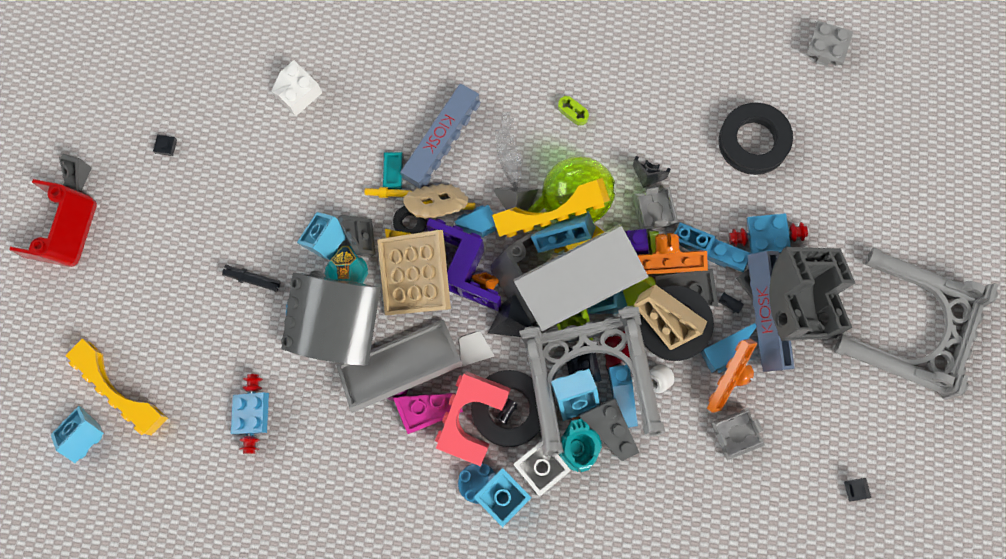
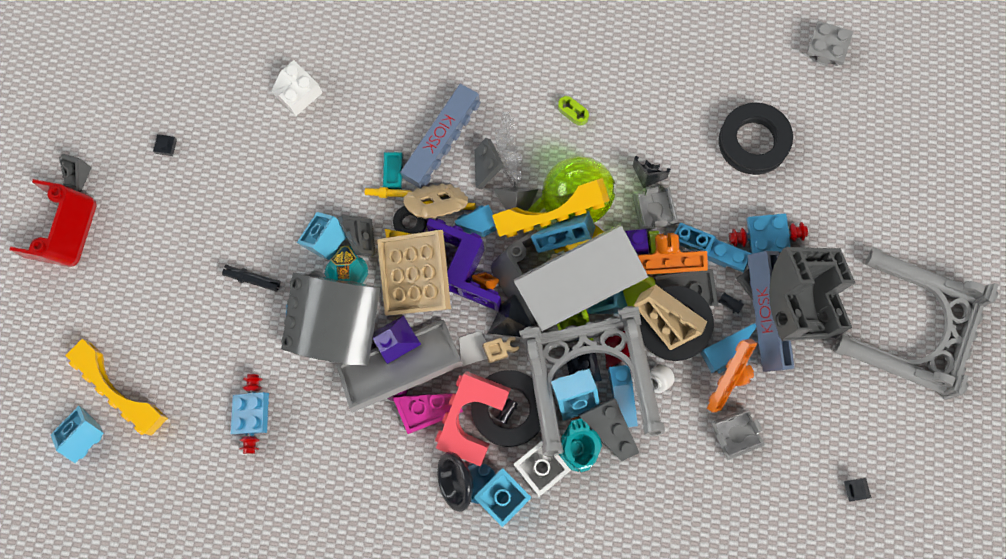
none -> dark purple slope [373,315,421,364]
none -> black piece [437,451,473,512]
none -> dark grey wing [474,138,504,190]
none -> tan plate [482,337,519,363]

